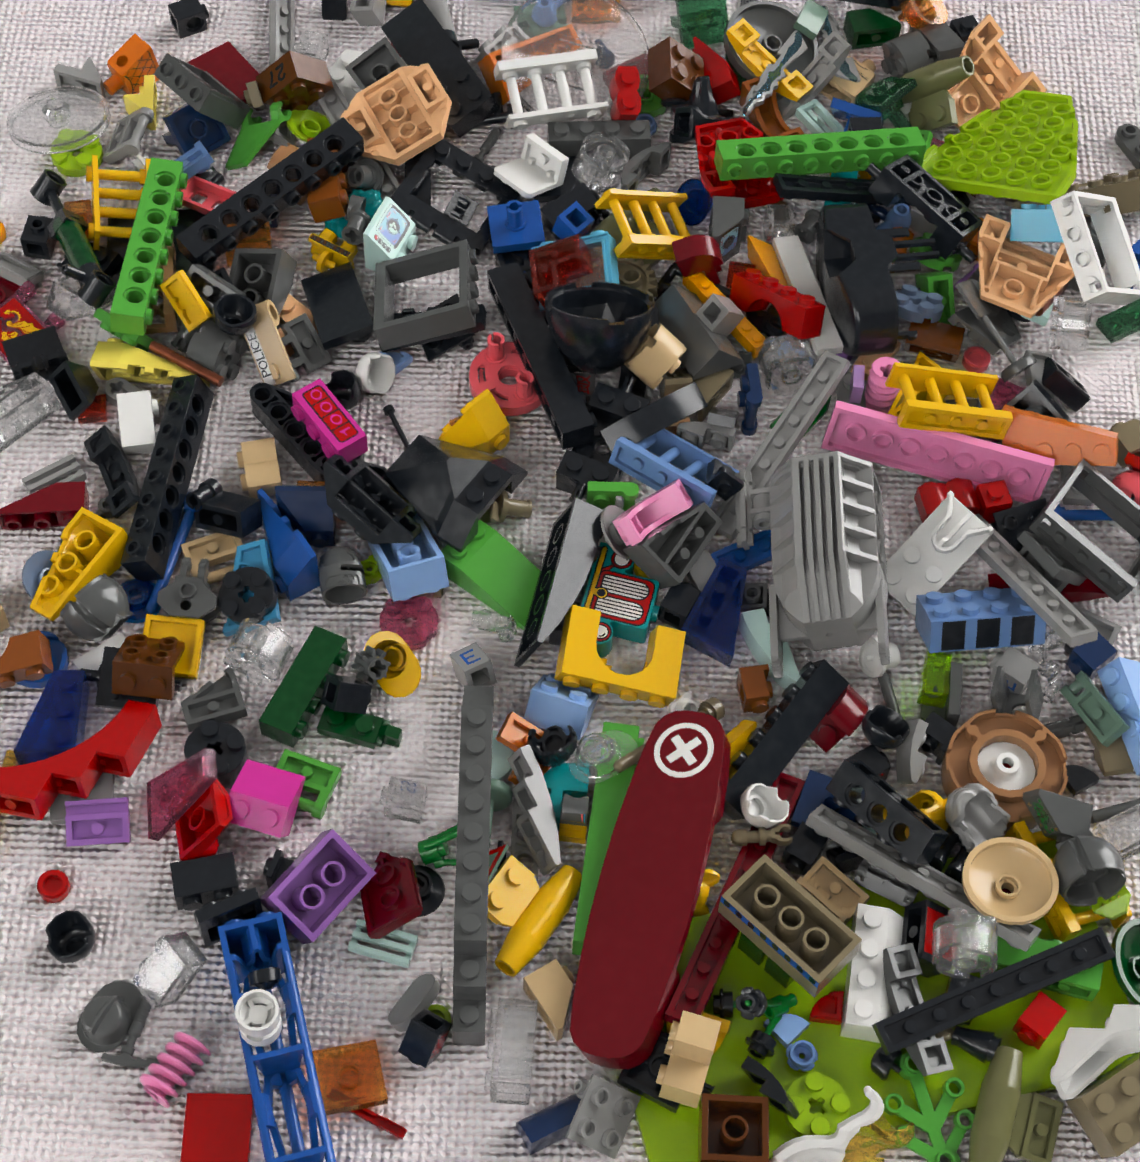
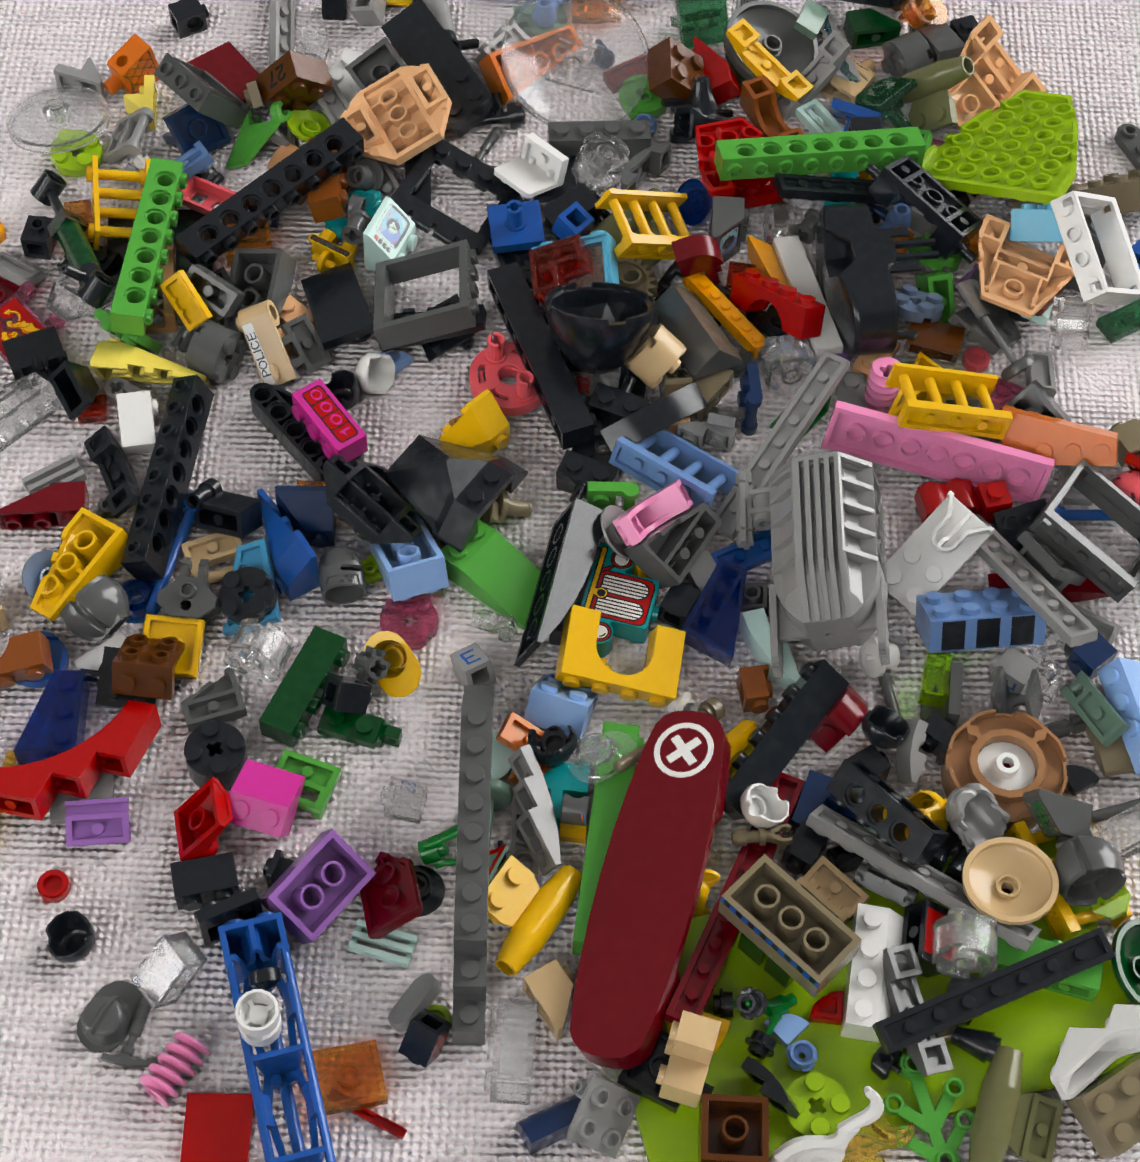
clear pink wing [147,748,217,841] -> none
copper bar [149,341,224,387] -> none
black piece [213,294,257,336] -> none
tan brick [236,437,282,498] -> none
black piece [383,405,410,449] -> none
tile [444,190,480,226] -> none
white fence [493,48,609,130] -> none
red brick [609,66,642,121] -> none
light grey brick [696,293,745,336] -> none
black bracket [705,458,744,501] -> none
light grey sword [740,30,808,116] -> none
lavender tile [849,365,865,404] -> none
red brick [1012,991,1067,1050] -> none
black slope [1042,357,1090,412] -> none

